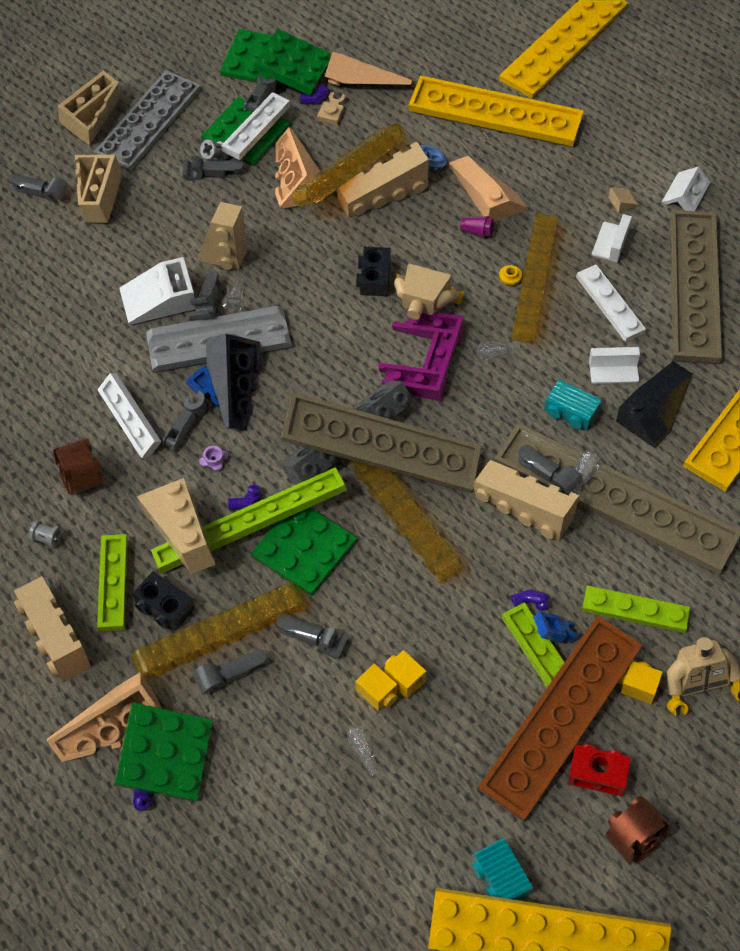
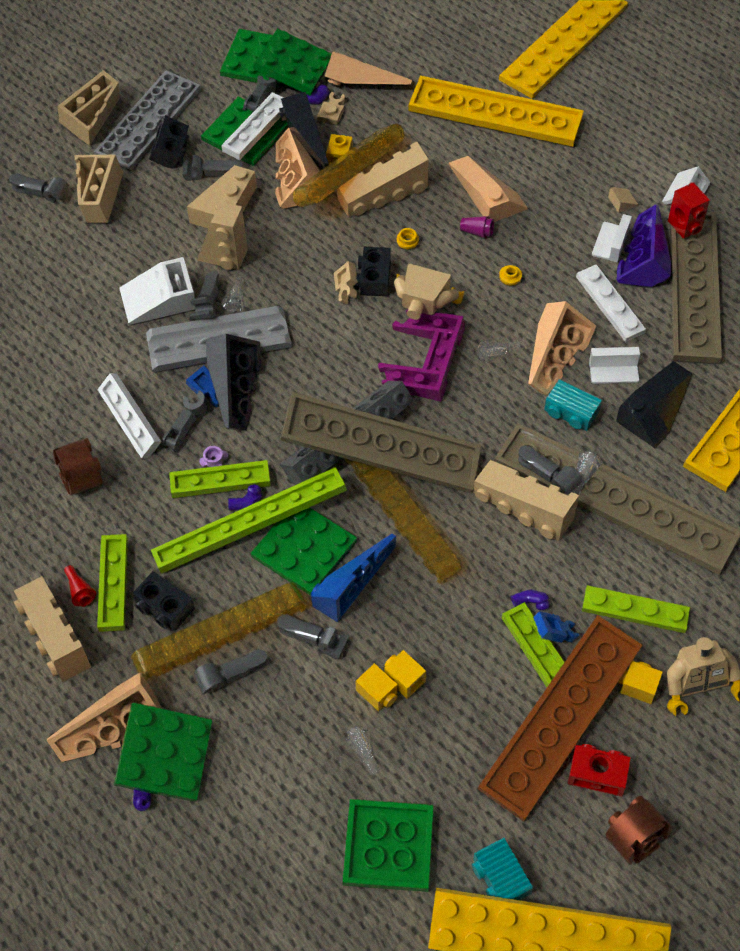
light grey bush [29,520,62,548] -> none
tan wedge [137,478,216,574] -> none
light grey bush [200,140,228,160] -> none
medium blue gear [420,145,447,171] -> none
clear yellow beam [511,213,558,343] -> none
none -> red cone [64,565,96,607]
none -> black brick [149,115,190,169]
none -> lime plate [169,460,271,498]
none -> tan wedge [187,165,257,229]
none -> black wedge [279,92,331,176]
none -> blue wedge [311,534,396,622]
none -> yellow brick [326,134,353,169]
none -> tan plate [334,261,357,304]
none -> green plate [342,799,433,892]
none -> yellow plate [397,228,419,249]
none -> light nougat wedge [528,301,596,395]
none -> dark purple wedge [616,204,671,287]
none -> red brick [668,182,710,239]

